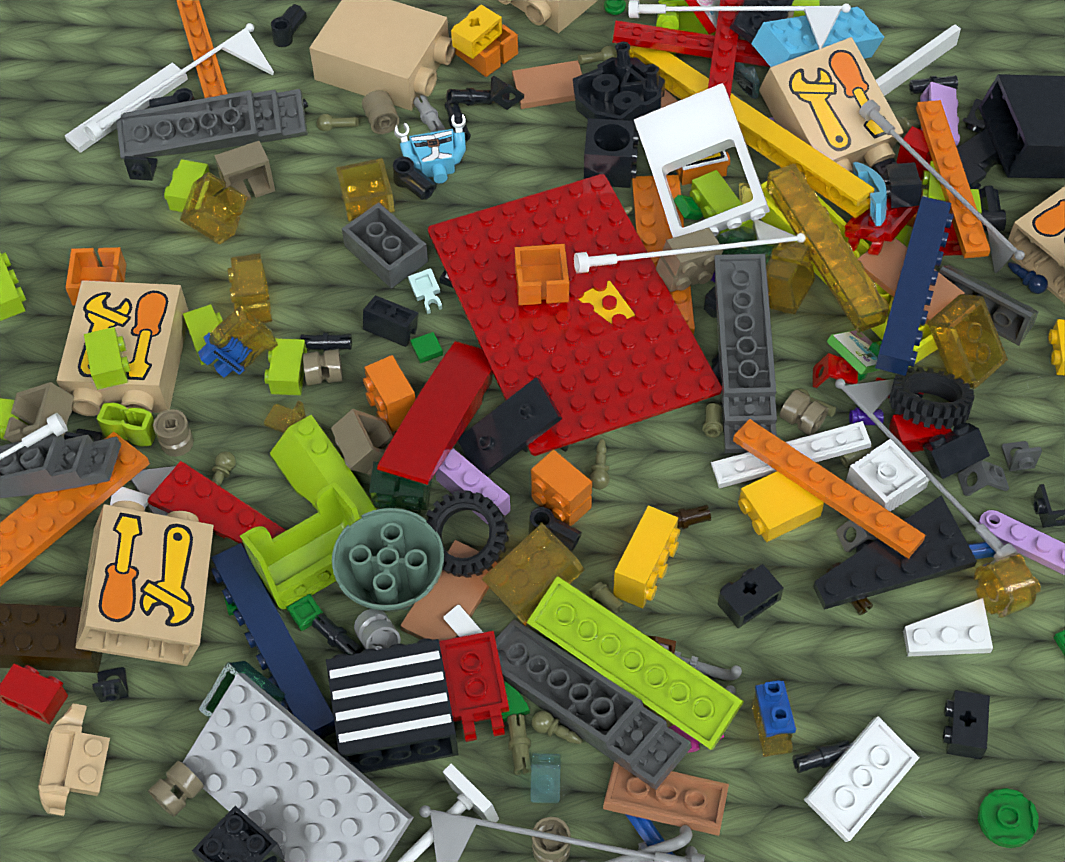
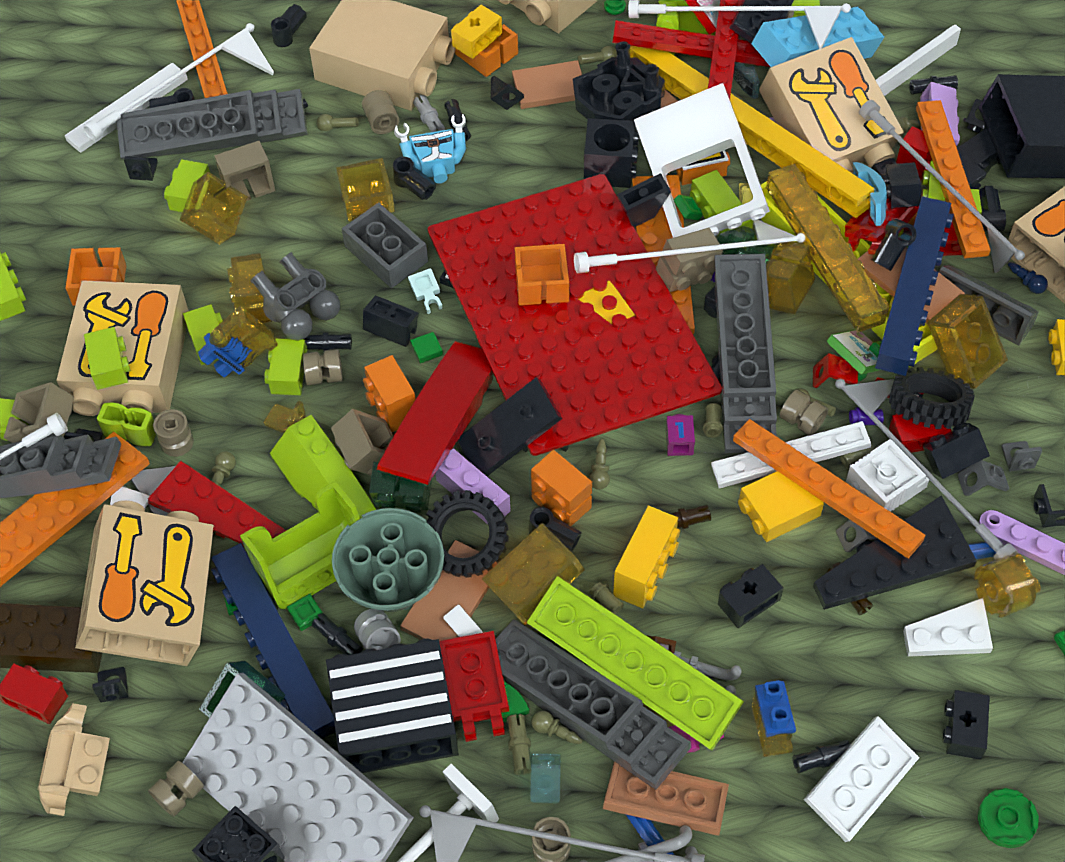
black pin [446,87,493,106] -> none
none -> dark grey piece [250,252,341,341]
none -> black slope [617,173,671,227]
none -> magenta brick [666,414,695,456]
none -> black piece [871,219,916,271]

